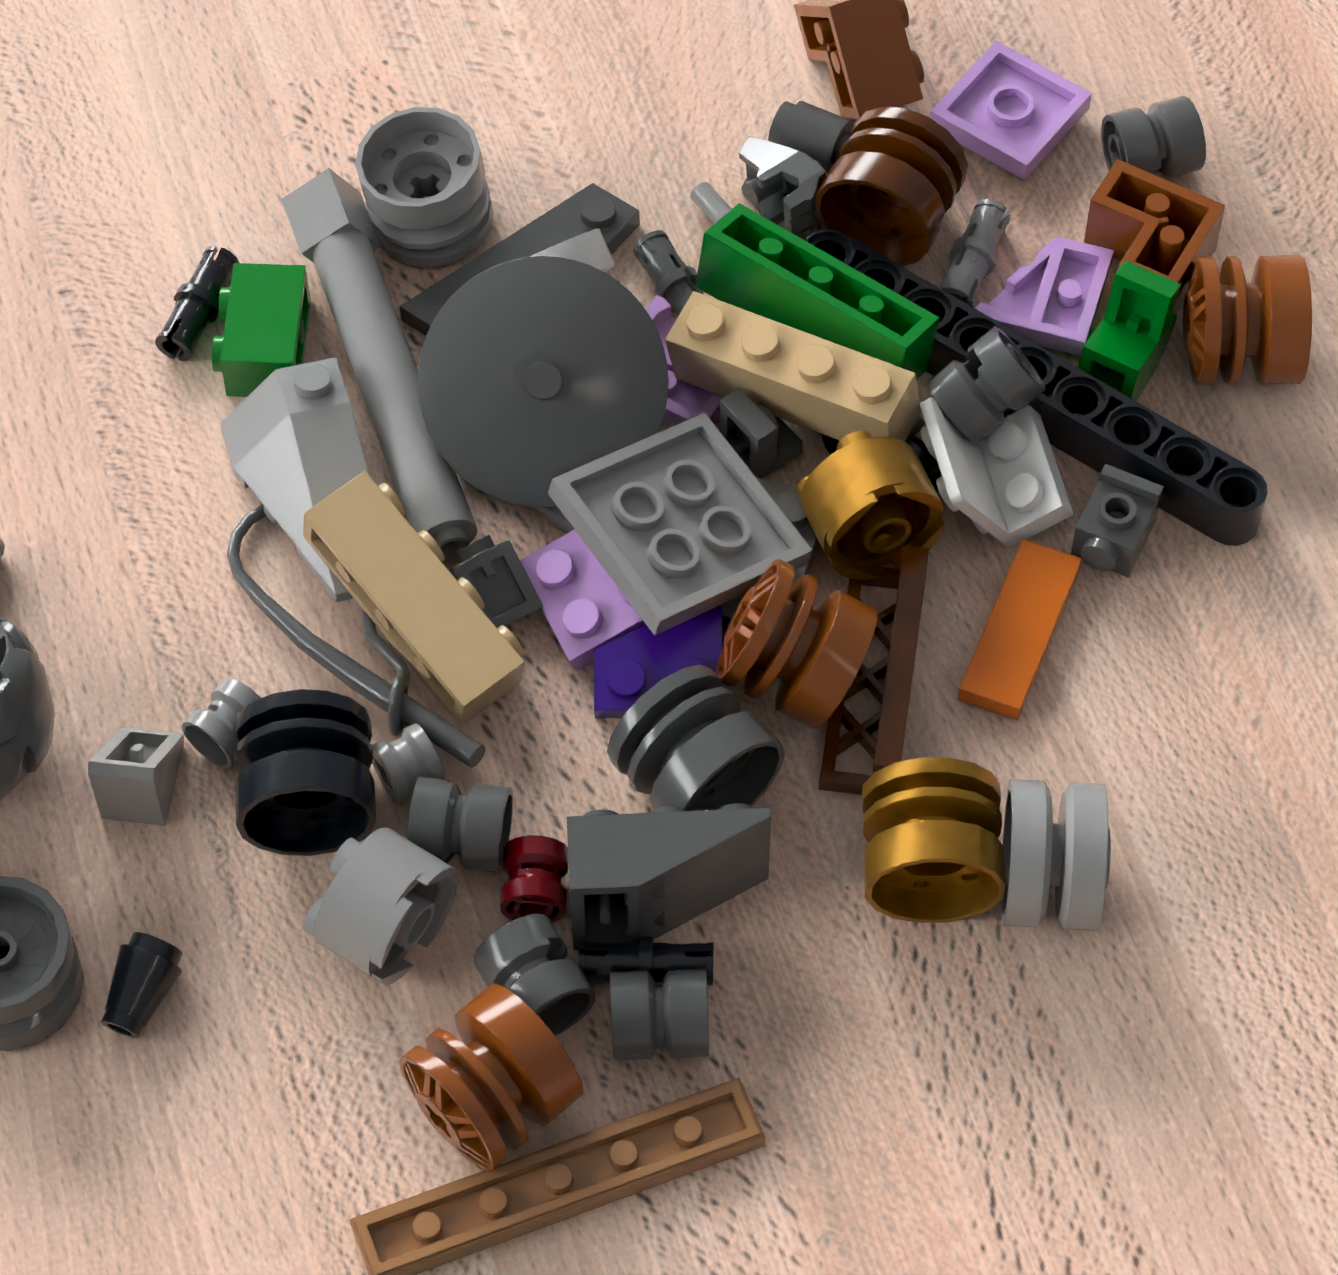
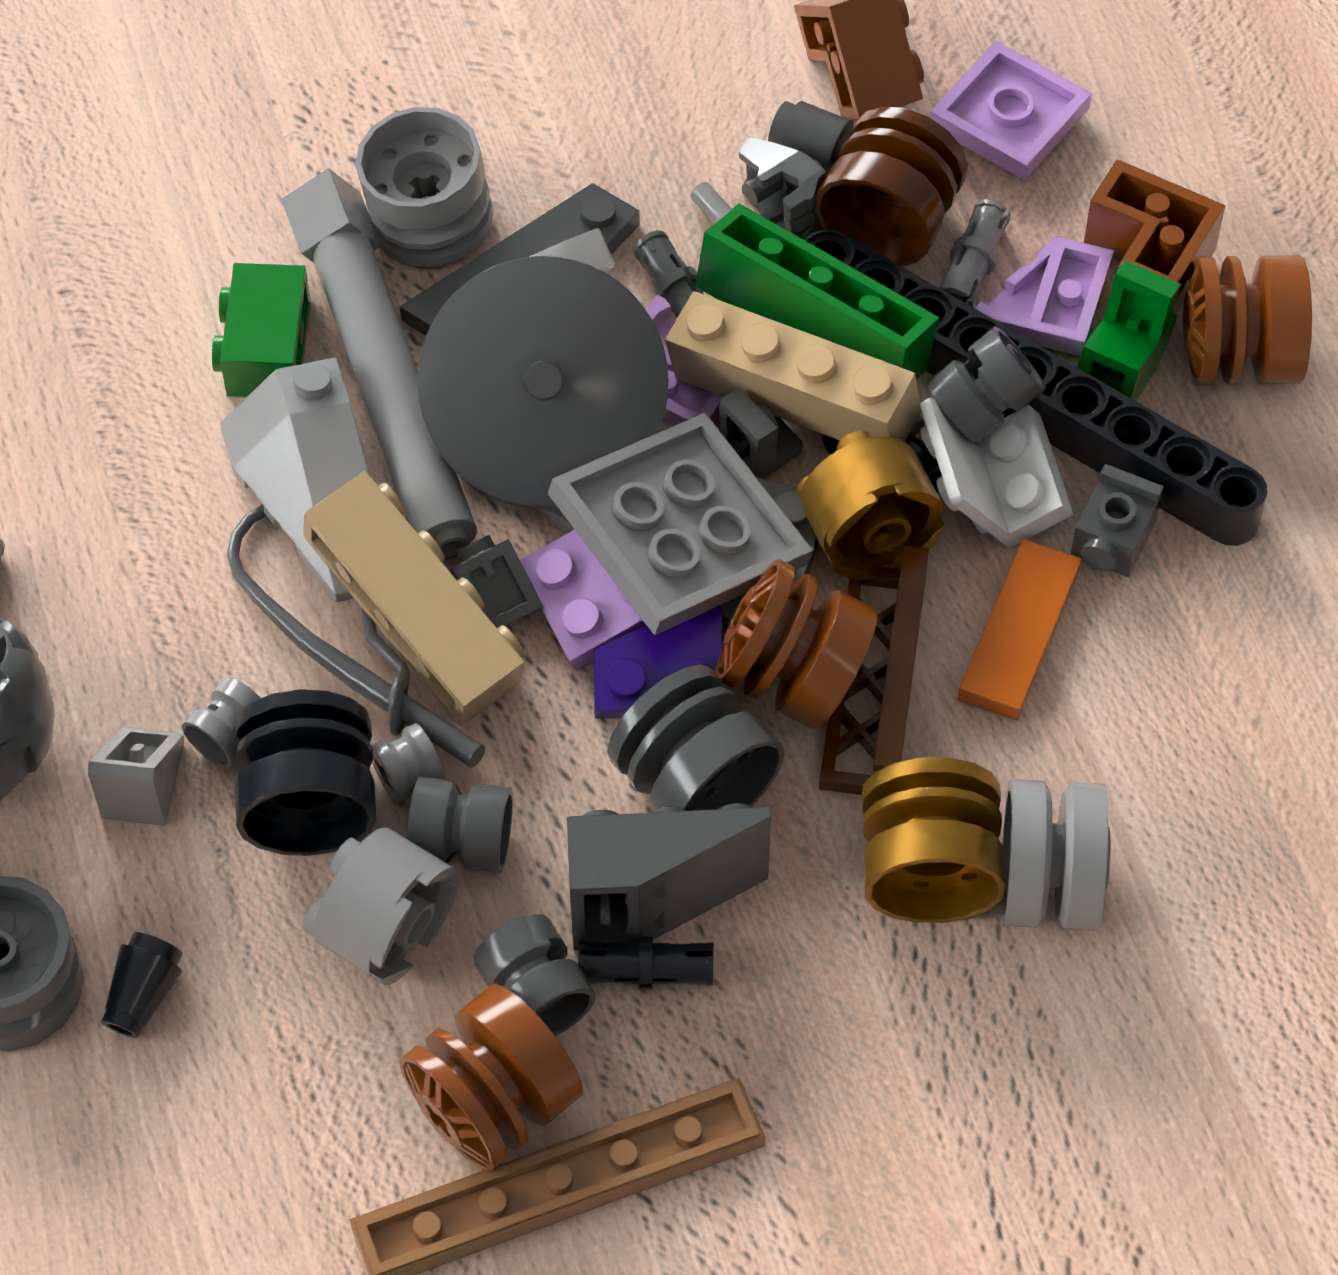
black pin [155,245,240,361] -> none
dark red wheel [500,835,569,923] -> none
dark grey wheel [610,969,709,1060] -> none
dark grey wheel [1101,96,1206,178] -> none

